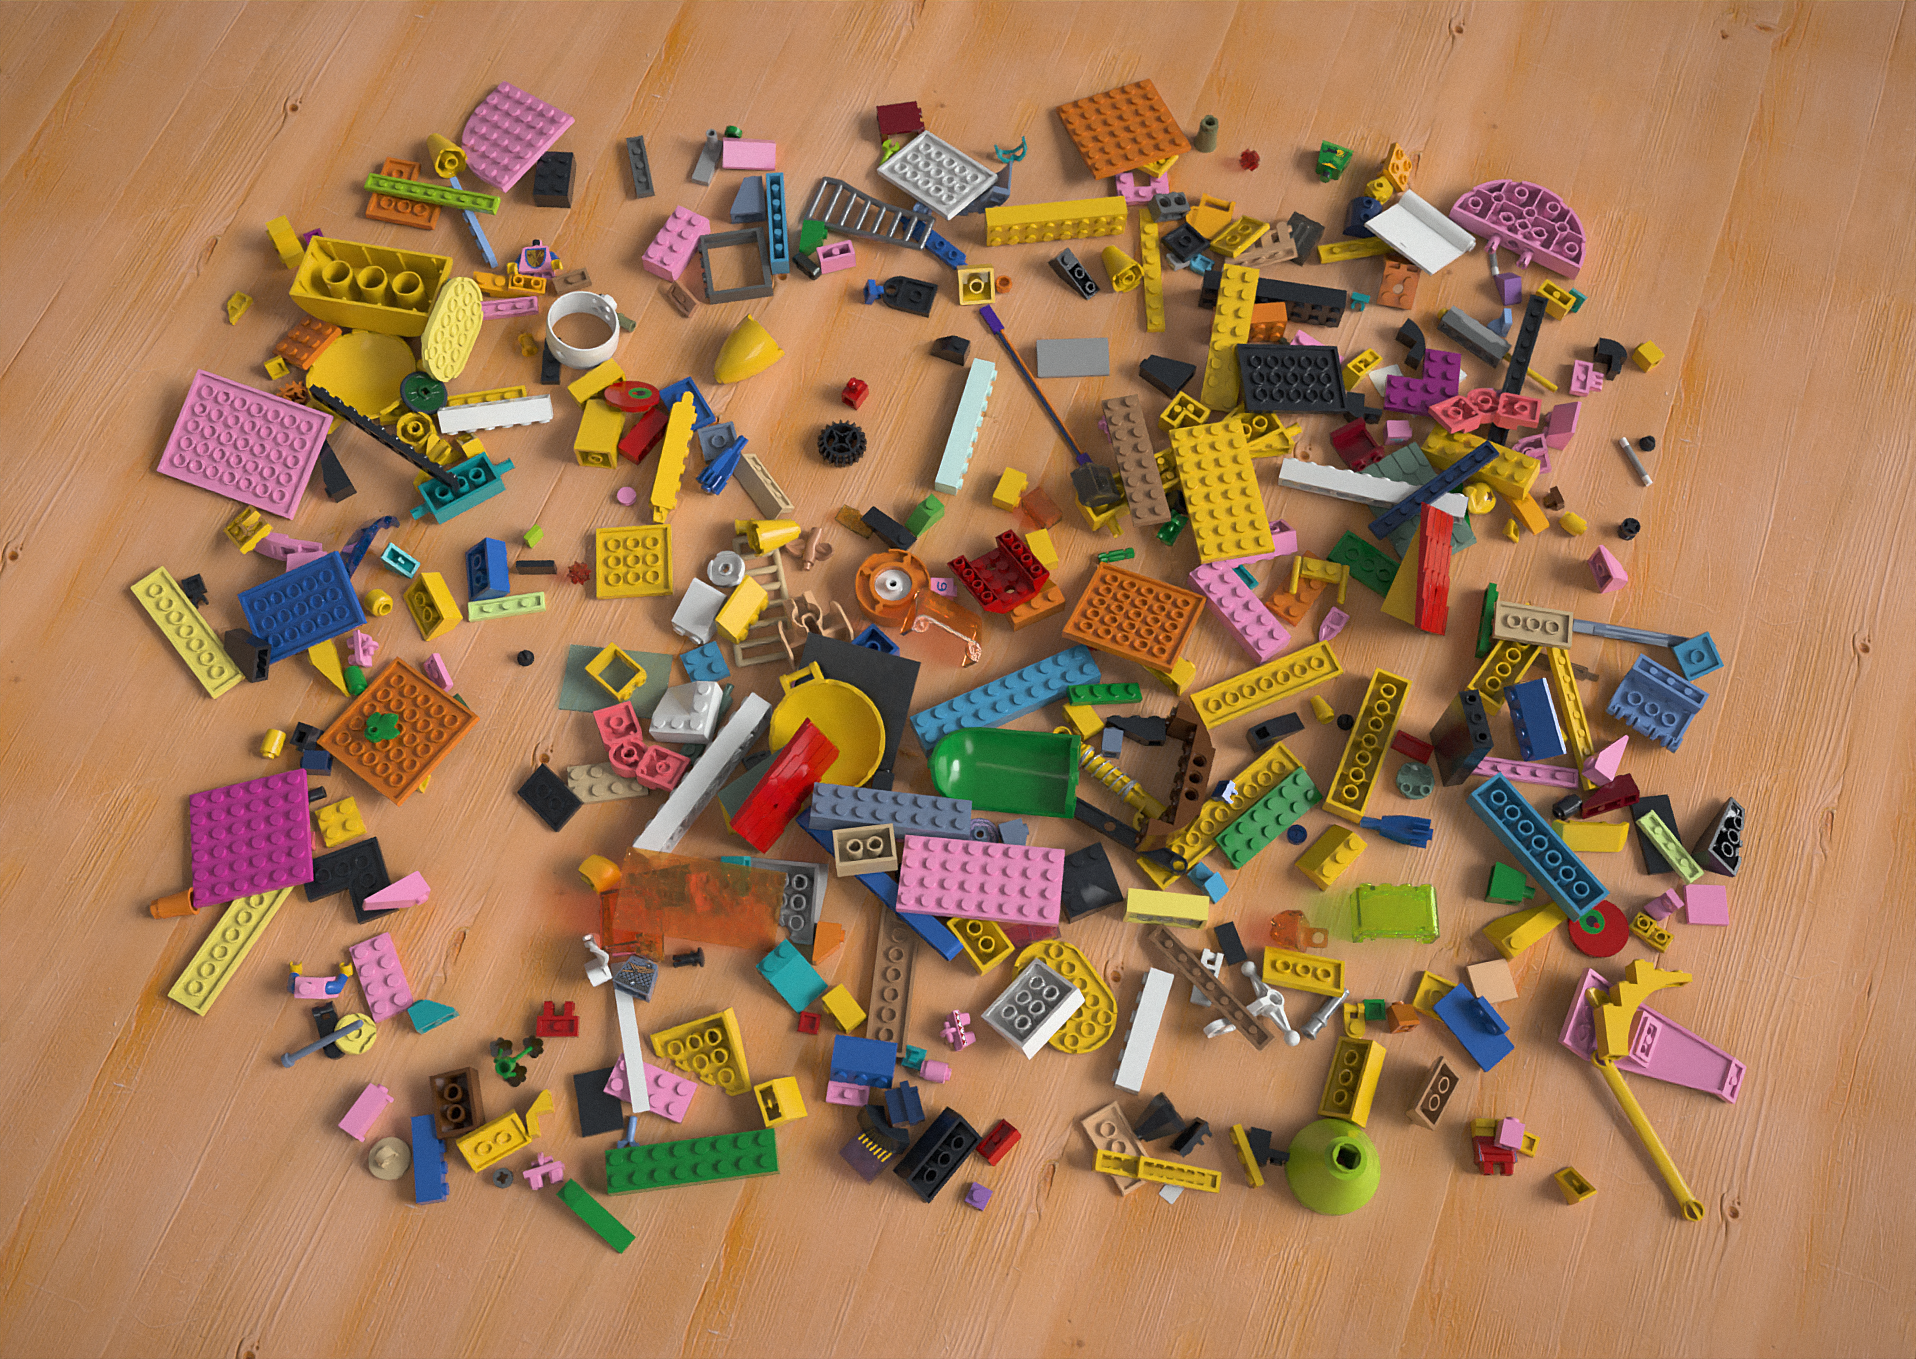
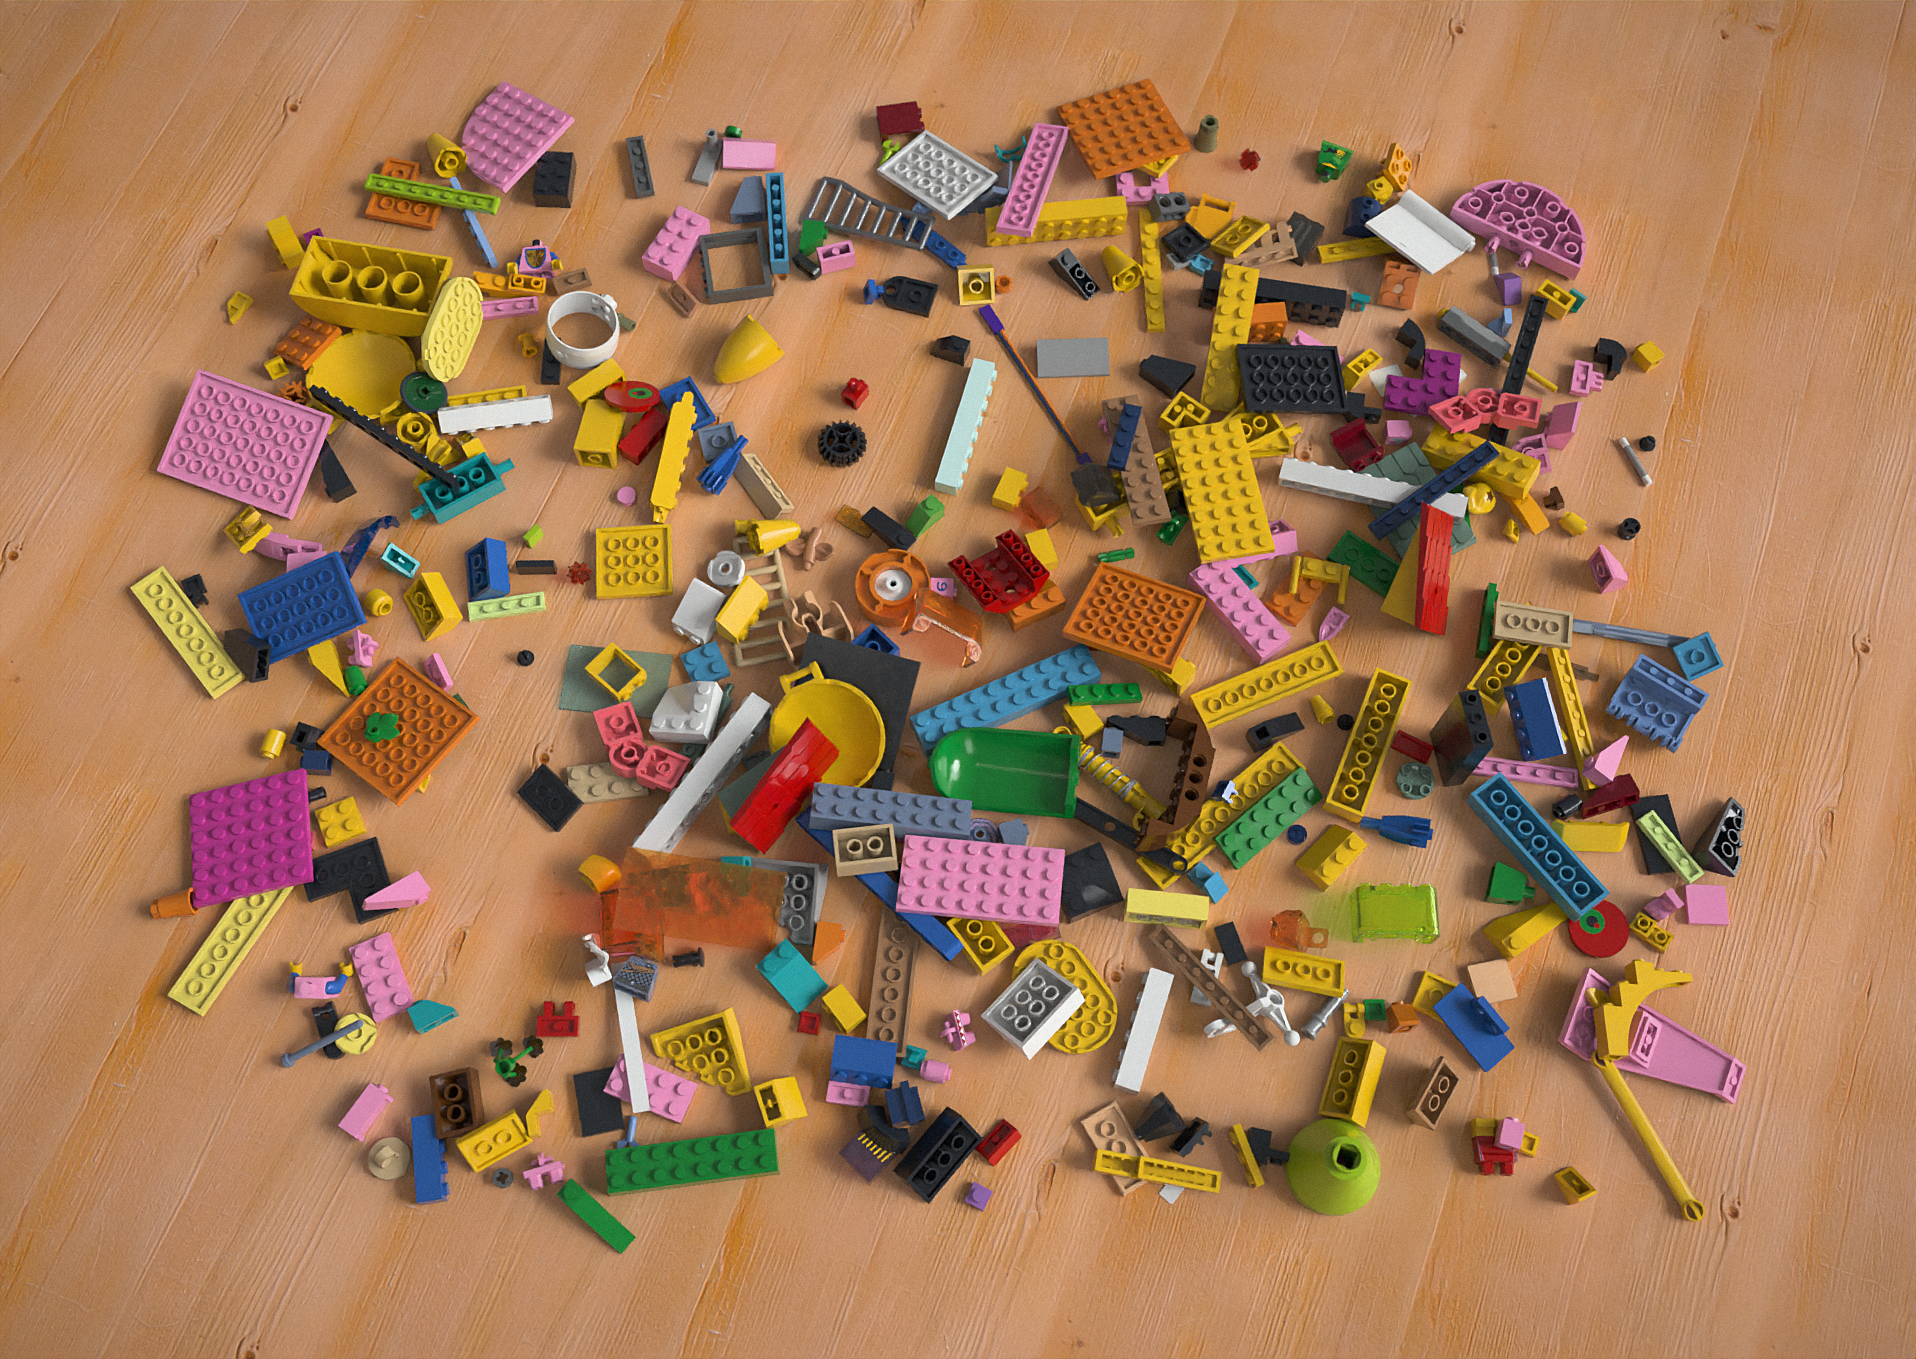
none -> bright pink plate [996,123,1069,237]
none -> dark blue plate [1107,403,1142,472]

